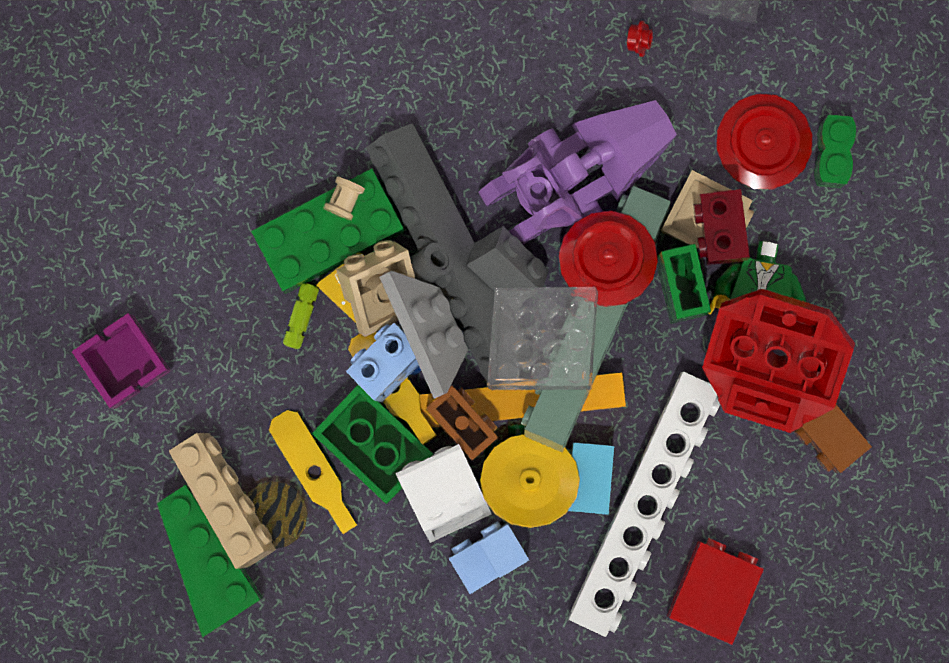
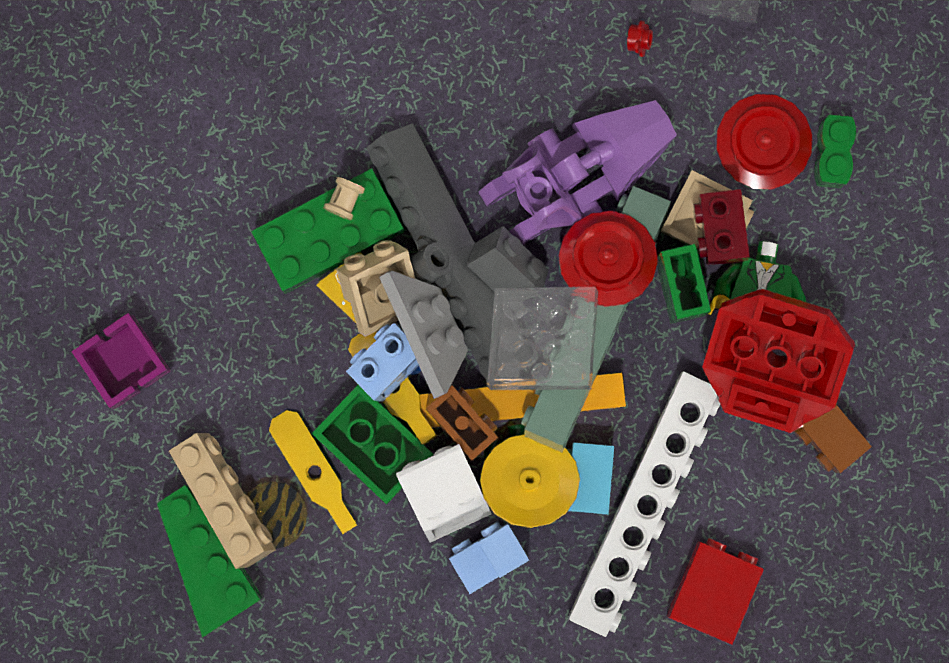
lime axle [283,283,319,349] -> none

